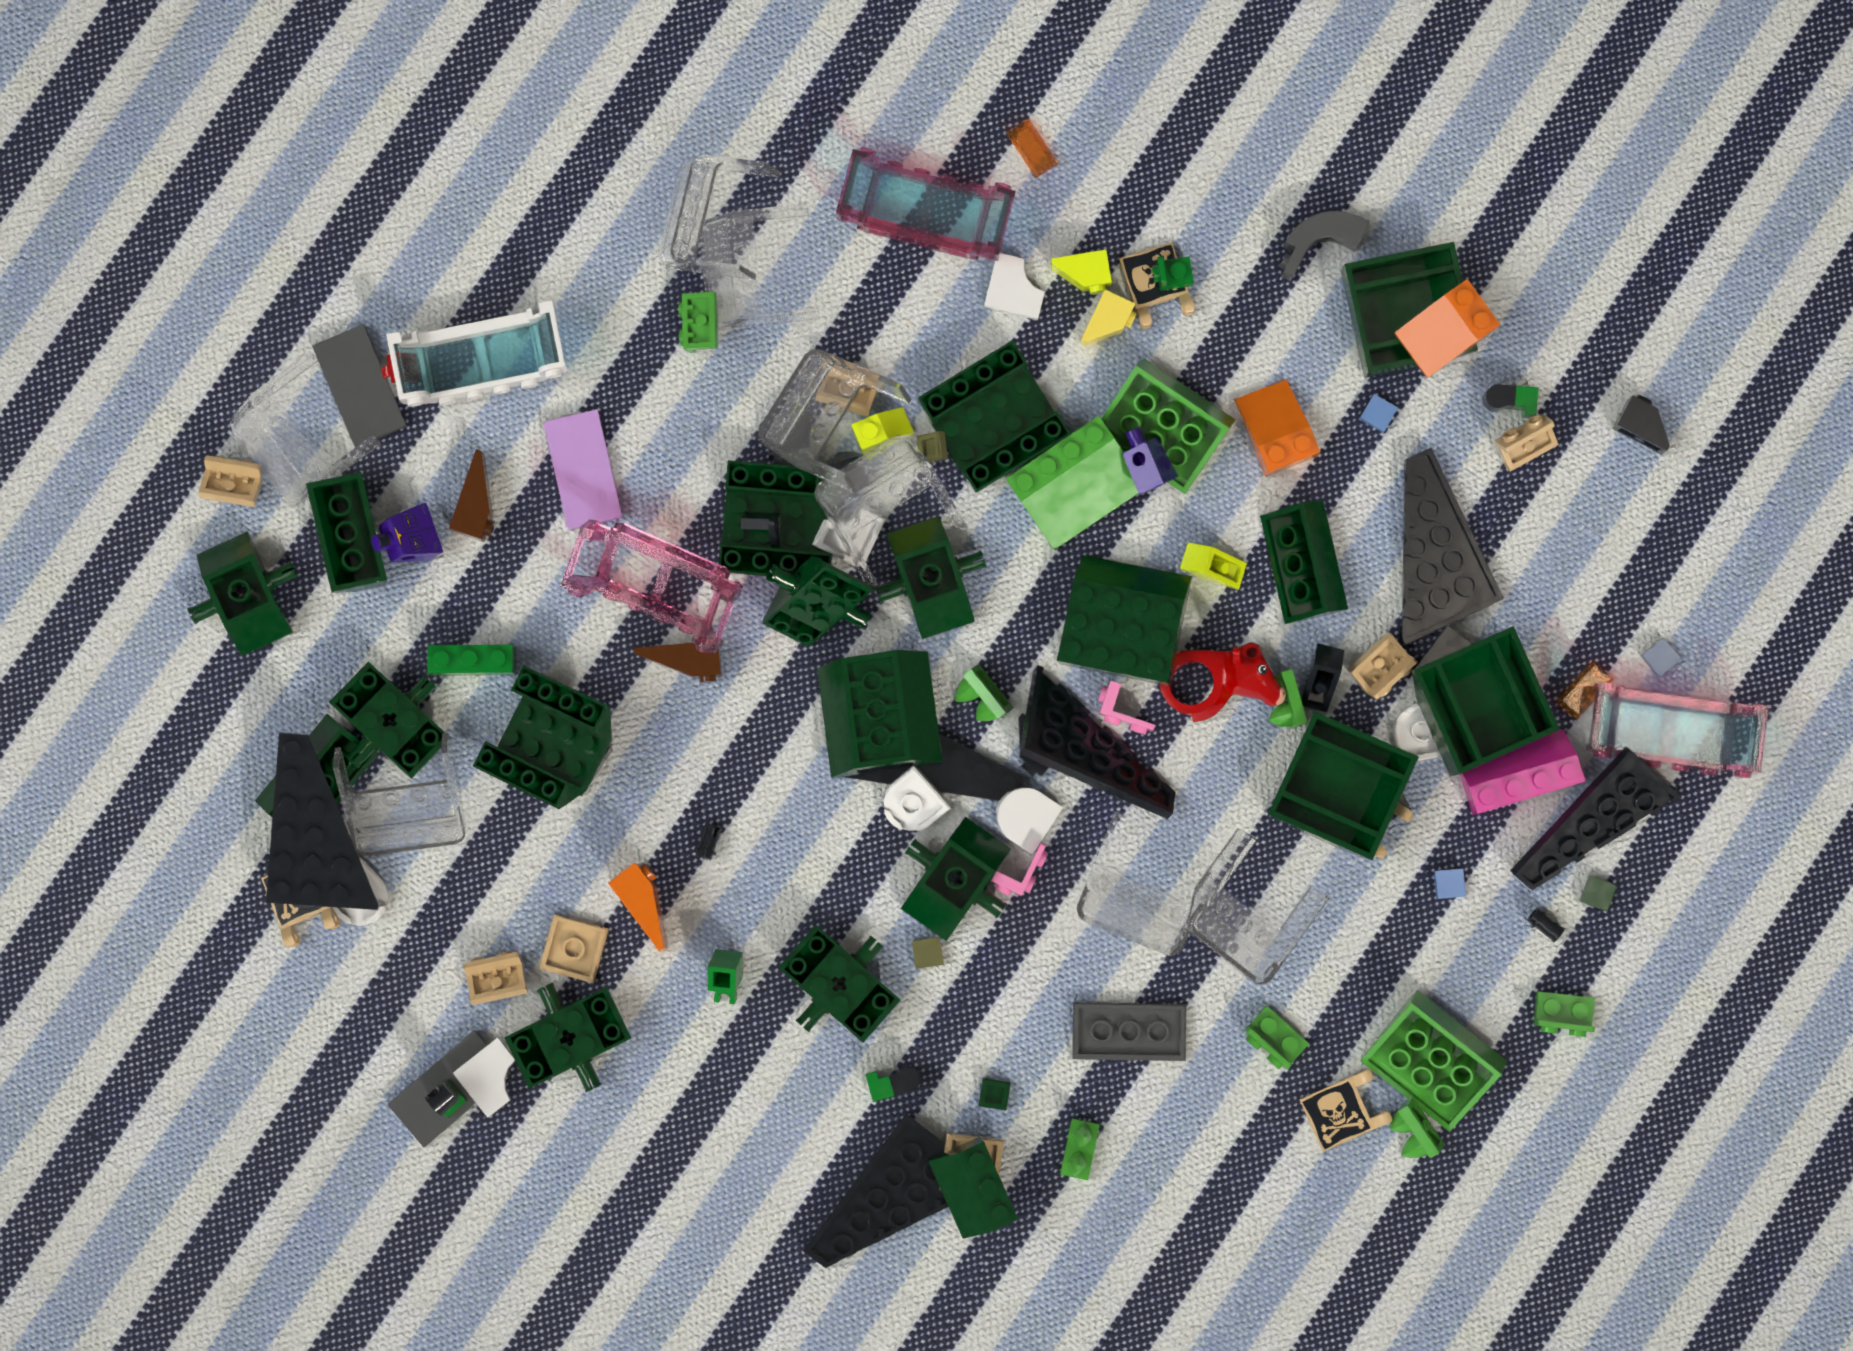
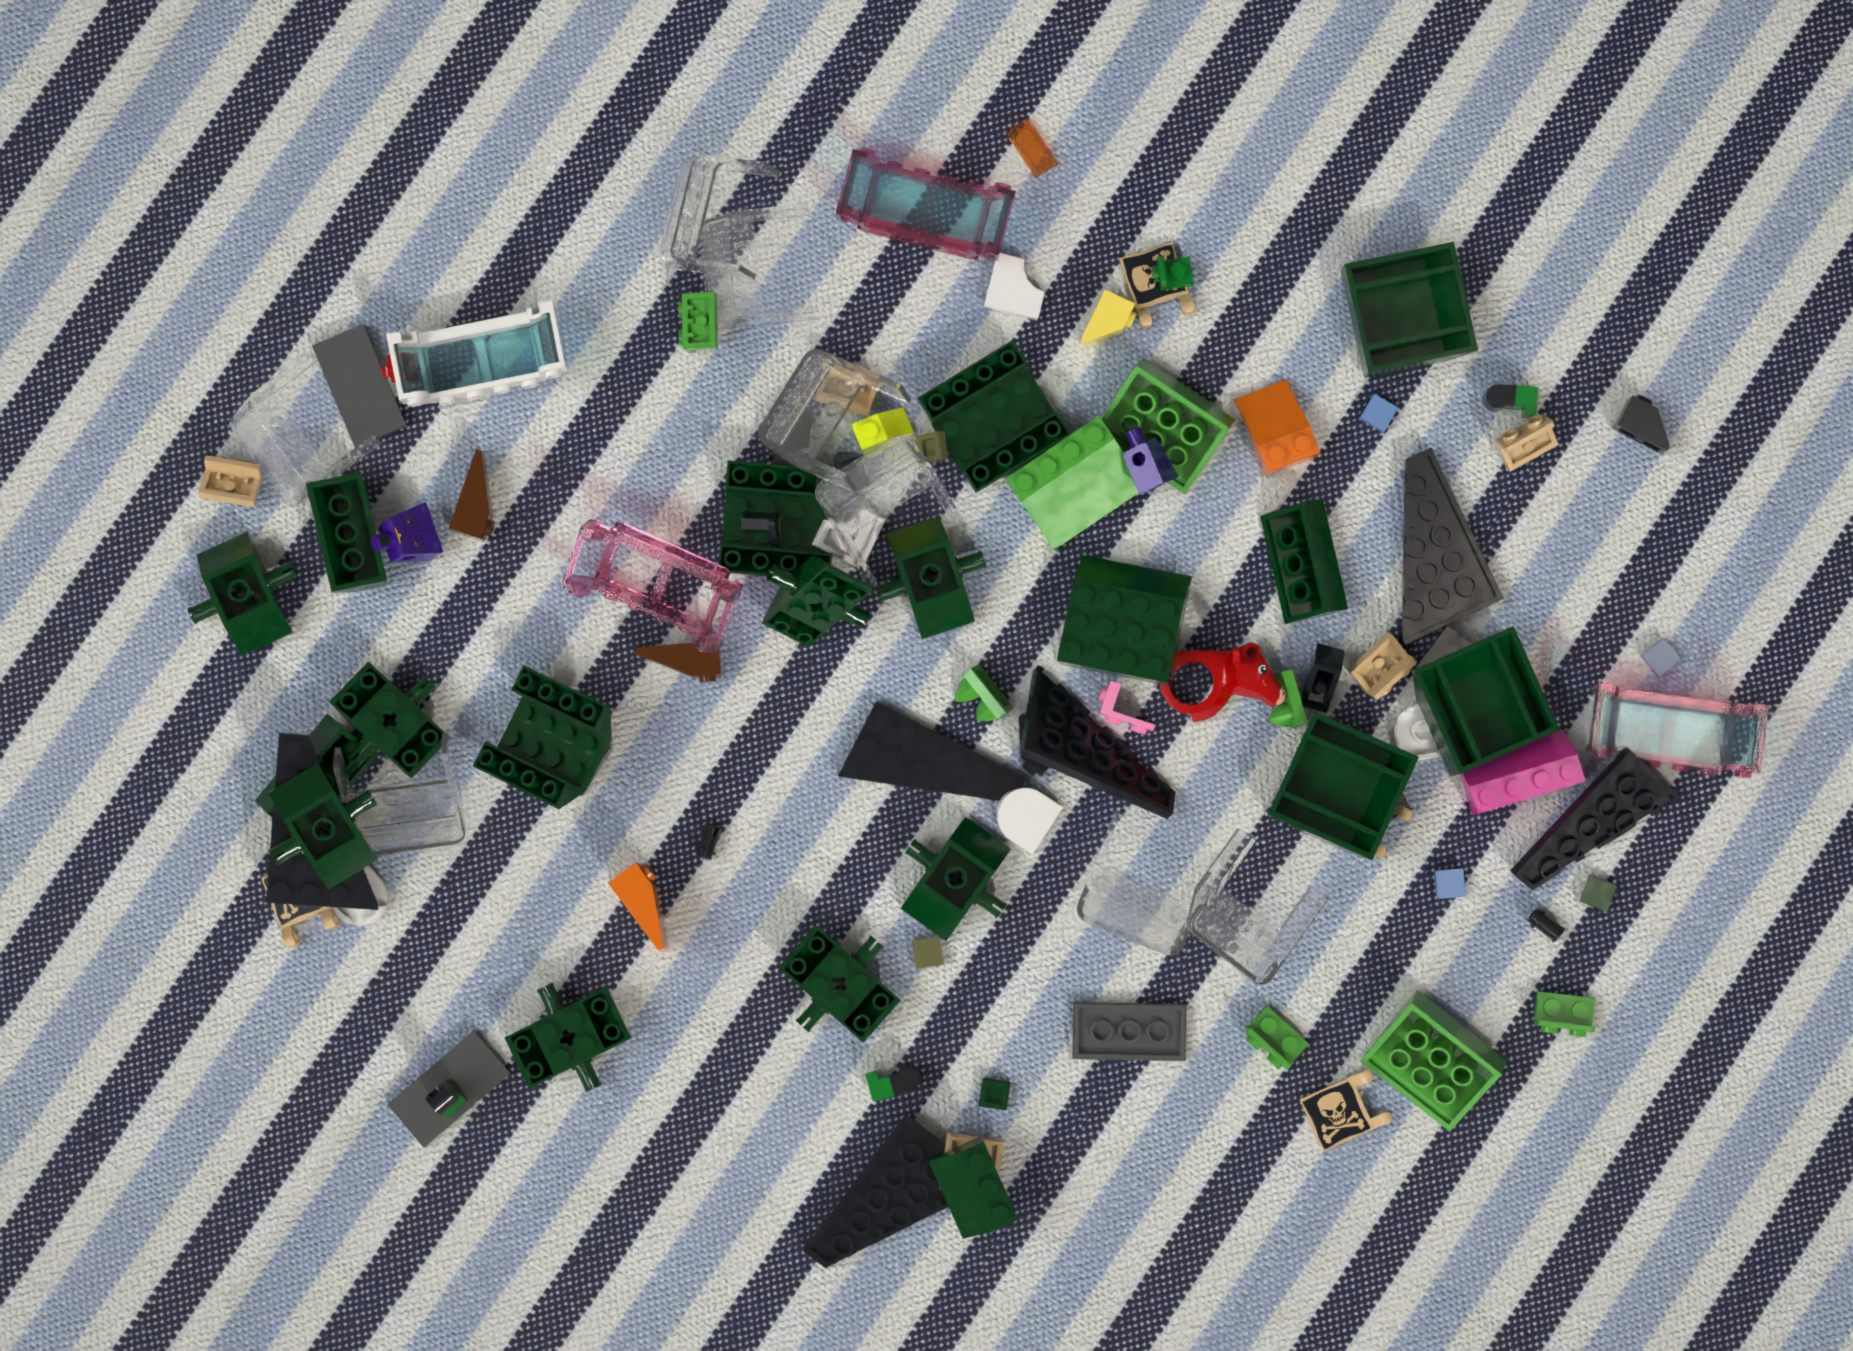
green brick [428,645,516,676] -> none
white tile [453,1037,515,1118] -> none
tan bracket [463,951,528,1005] -> none
tan tile [539,914,609,983] -> none
lavender tile [543,409,623,531] -> none
green brick [708,949,743,1005] -> none
dark green slope [817,650,943,778] -> none
white tile [883,765,951,831] -> none
bright pink bracket [991,843,1048,896] -> none
neon yellow slope [1050,250,1112,295] -> none
bright green tile [1060,1118,1100,1180] -> none
neon yellow slope [1180,542,1247,590] -> none
dark grey arch [1280,211,1370,282] -> none
bright green tile [1390,1097,1445,1158] -> none
orange slope [1394,279,1501,378] -> none
clear orange tile [1556,661,1614,721] -> none
none -> dark green slope [268,763,378,889]

